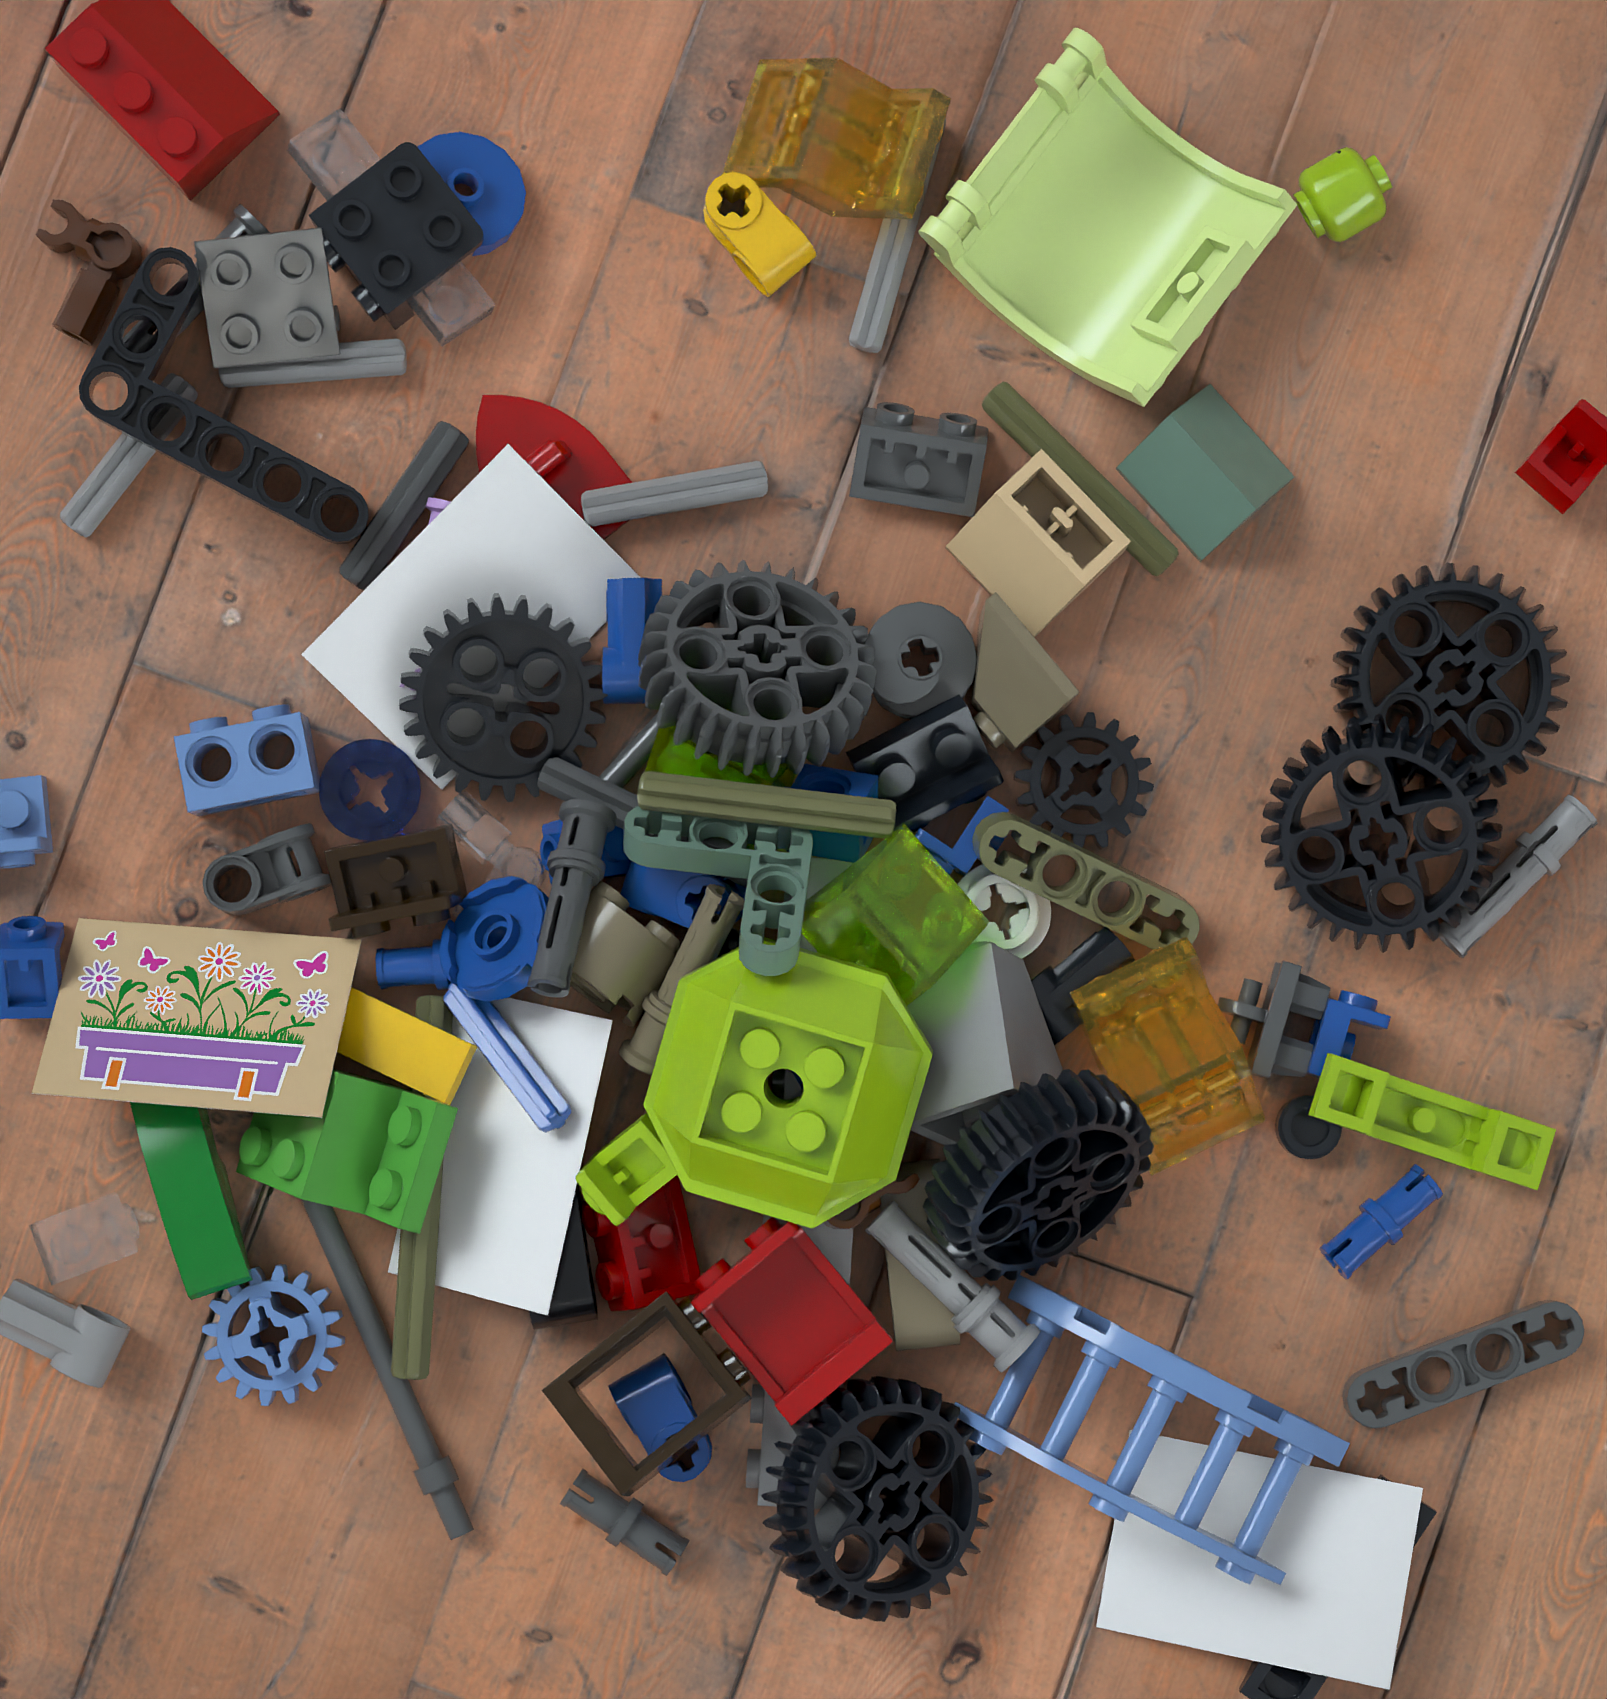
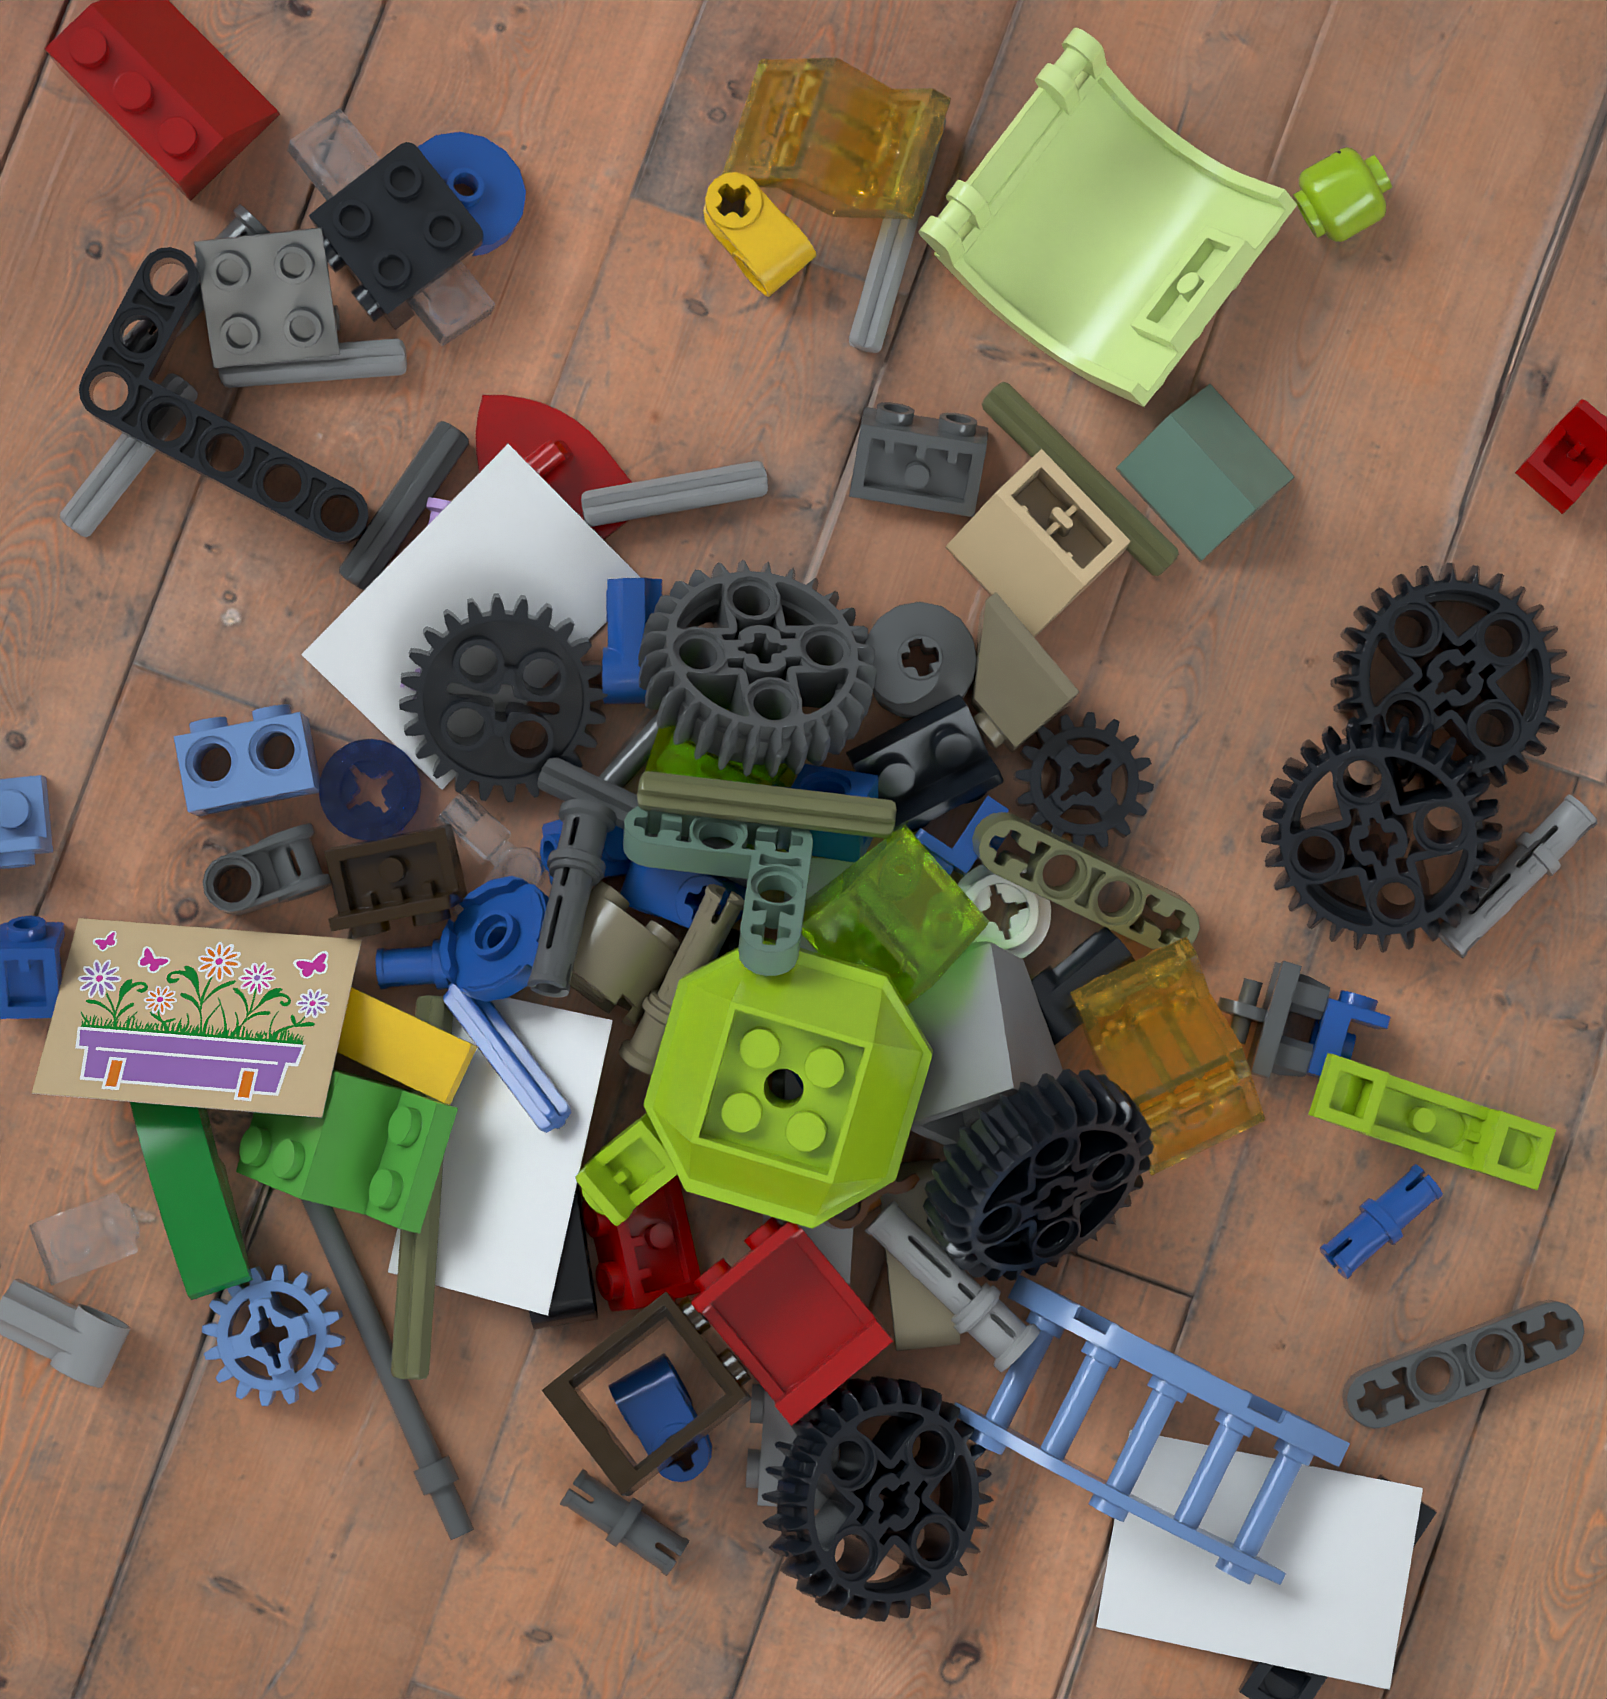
reddish brown bar [36,200,143,346] -> none
black tile [1275,1095,1342,1159] -> none

